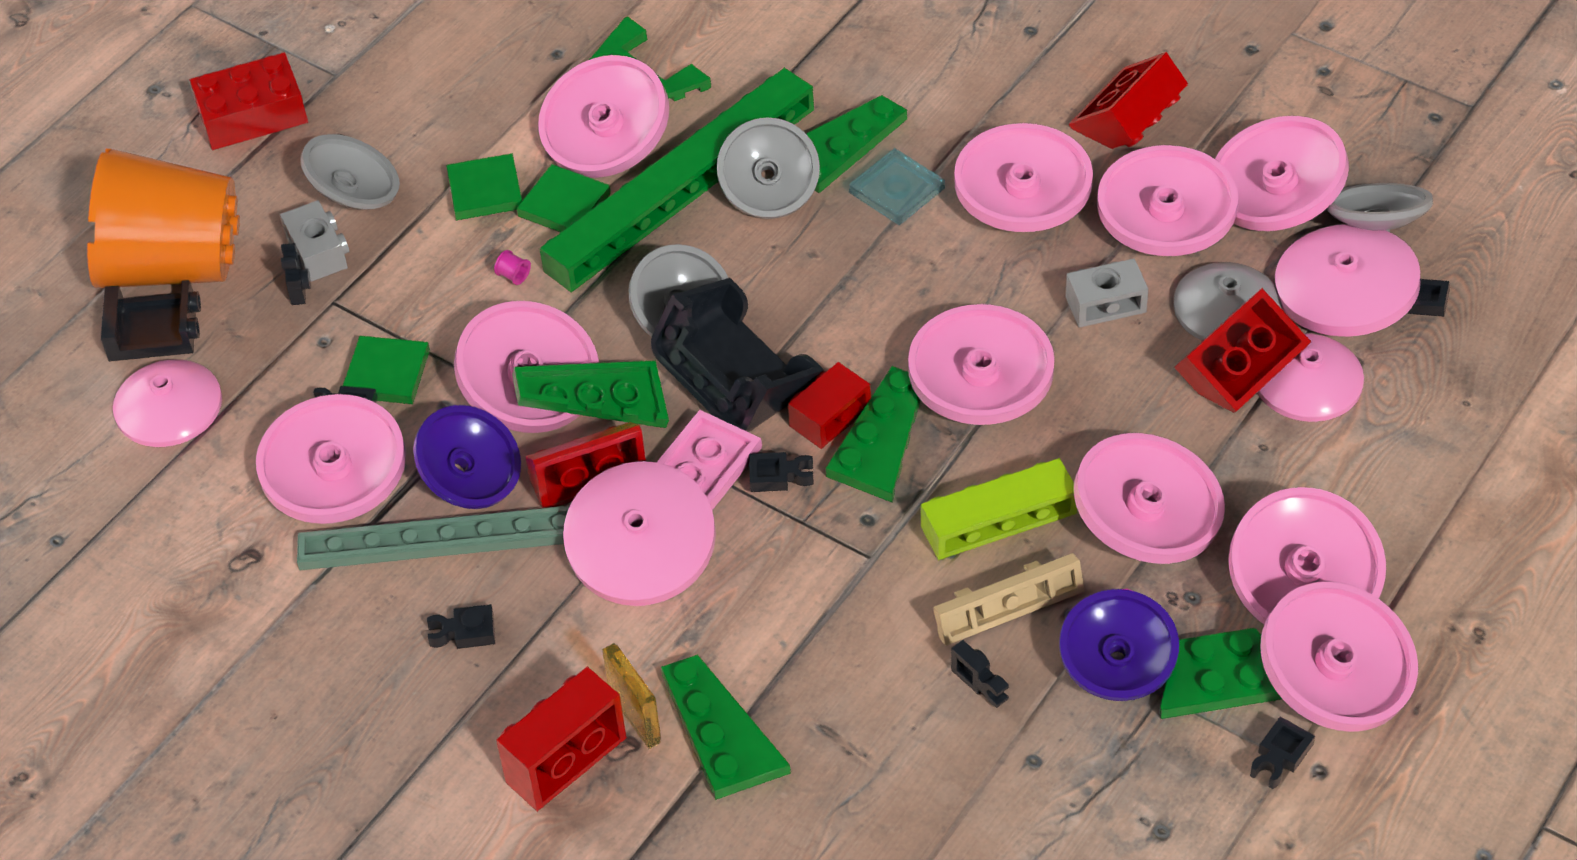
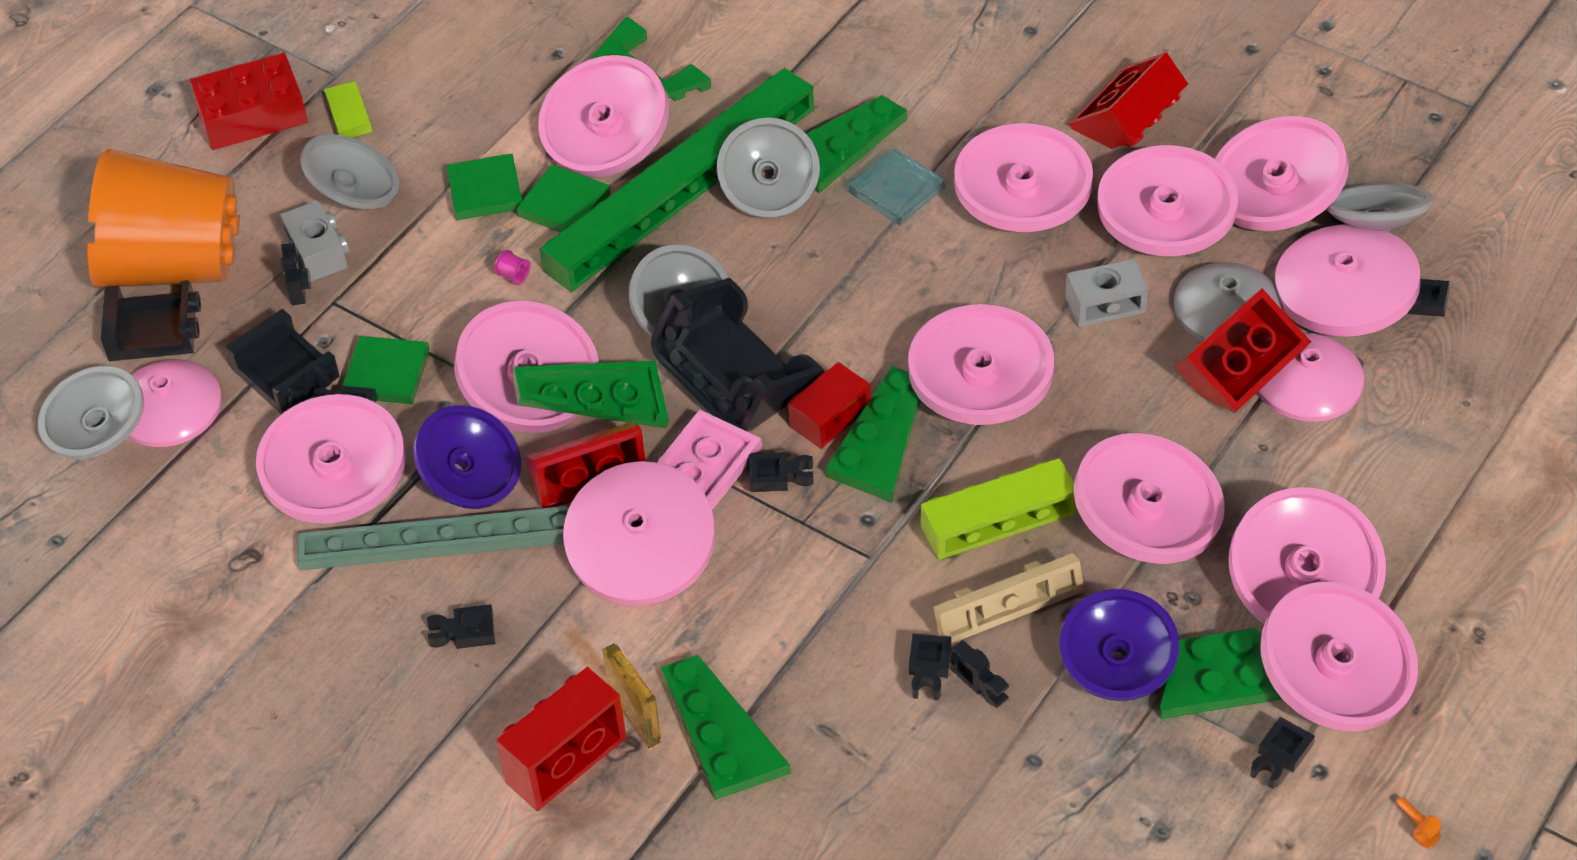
none -> light grey dish [38,366,144,460]
none -> black panel [225,308,340,415]
none -> lime tile [324,81,373,138]
none -> black plate [909,634,952,701]
none -> orange hand [1397,797,1441,849]

